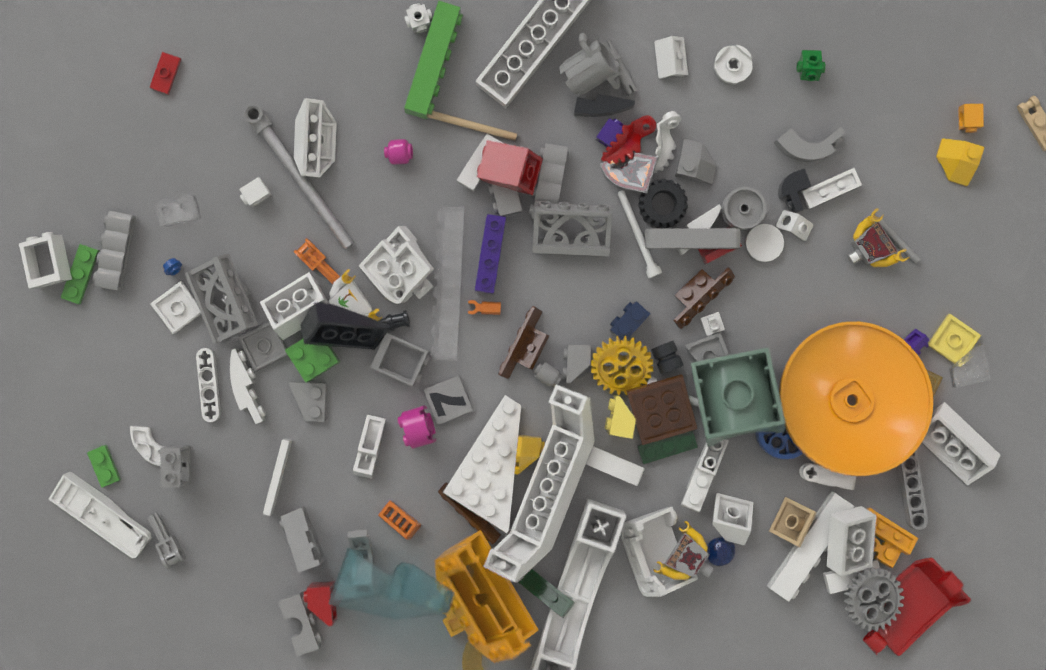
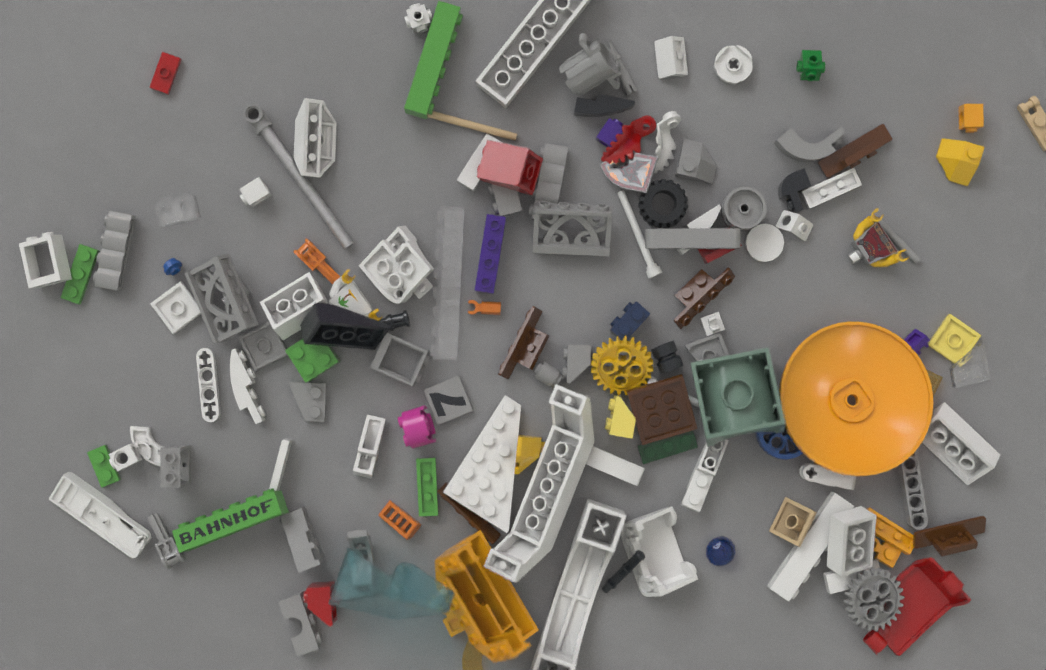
dark pink head [384,139,413,165] -> none
plate [518,569,575,618] -> none
torso [653,521,714,580] -> none
white slope [712,493,754,545] -> none
none -> white brick [109,443,143,471]
none -> bright green brick [172,488,289,553]
none -> bright green plate [416,457,439,516]
none -> black piece [602,550,645,593]
none -> reddish brown bracket [818,124,892,178]
none -> reddish brown bracket [913,516,986,557]

